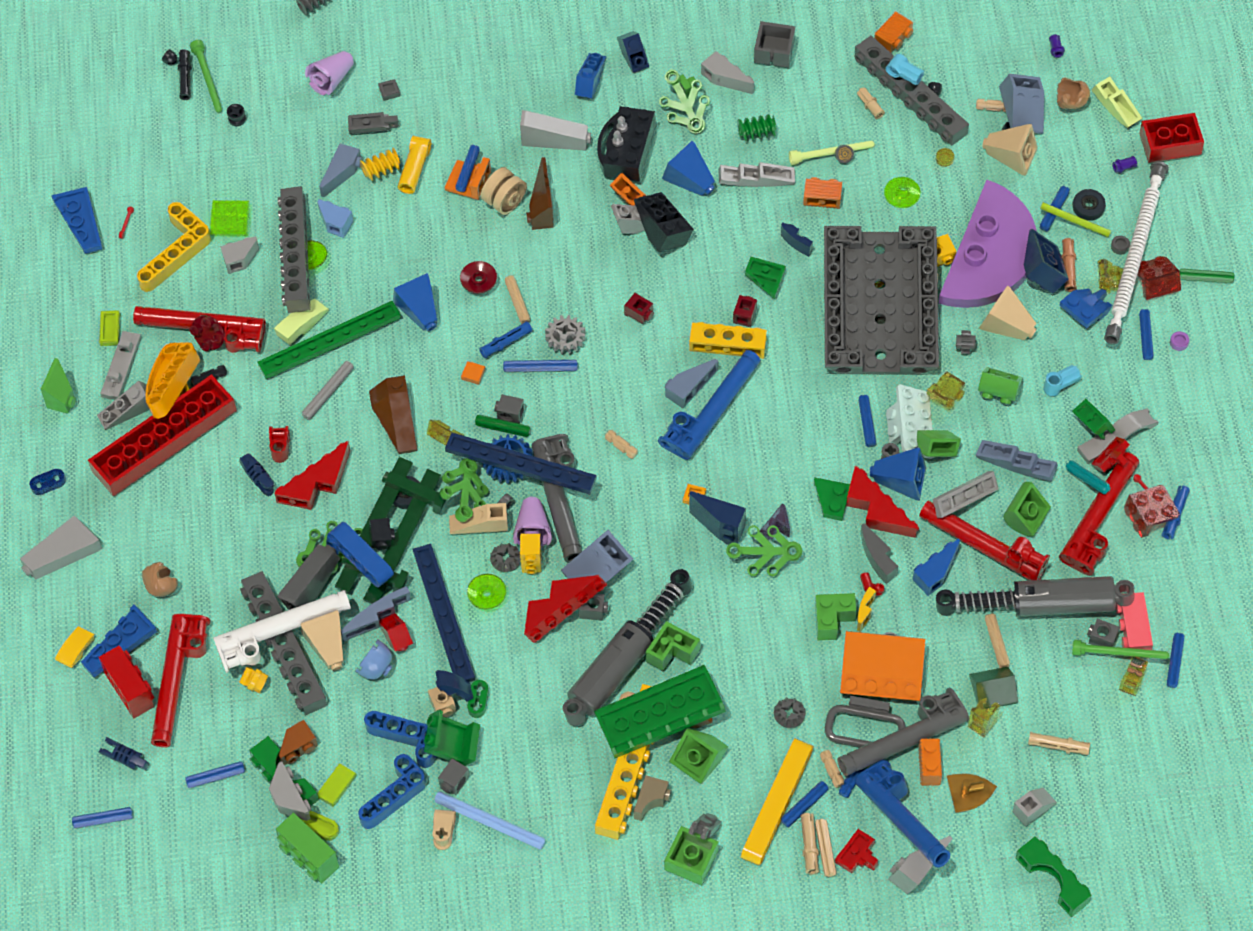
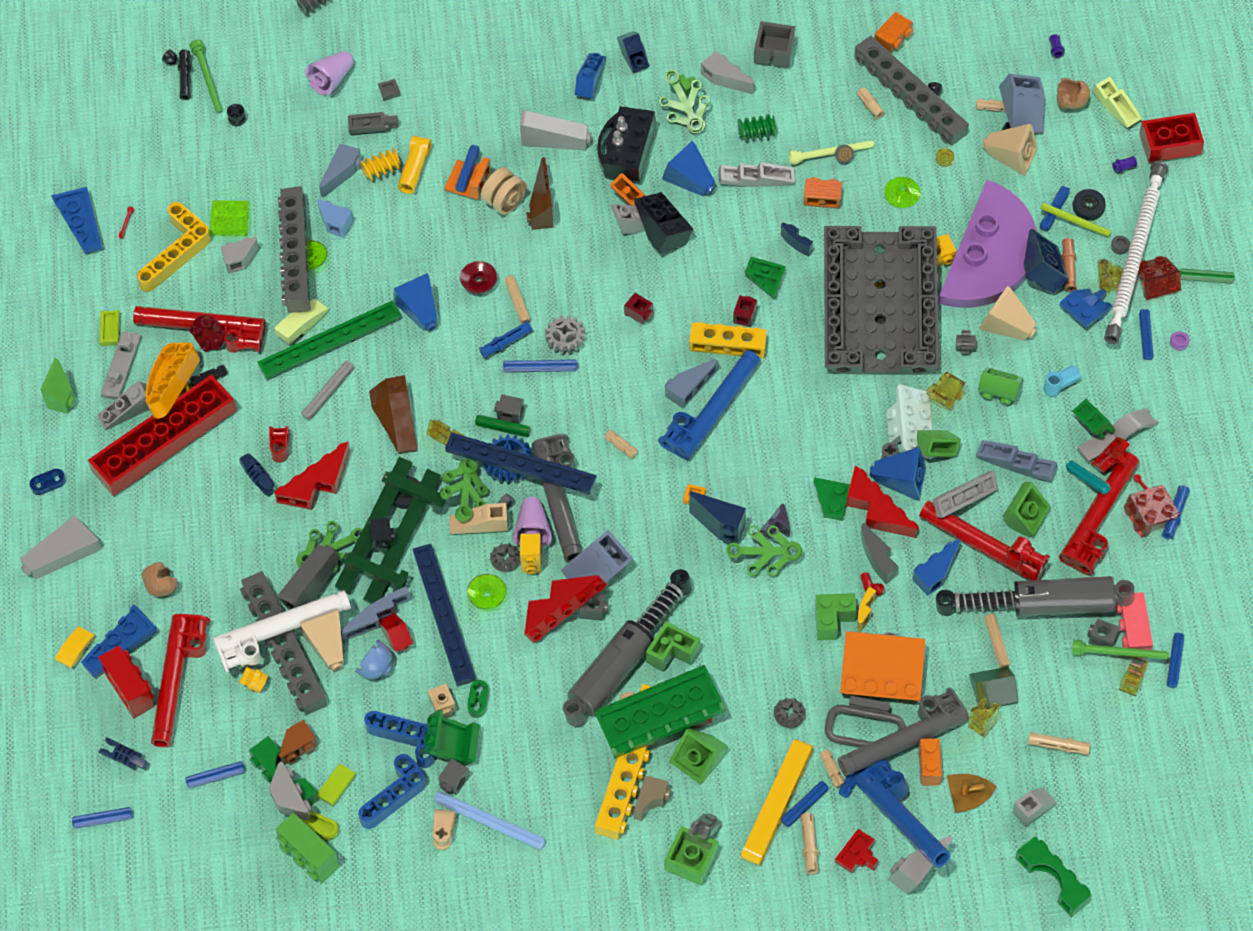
blue beam [326,521,394,587] -> none
dark blue slope [435,670,473,701] -> none
orange tile [461,361,485,385] -> none
tan axle [815,819,836,877] -> none
blue axle [858,395,876,447] -> none
medium azure piece [885,54,924,85] -> none

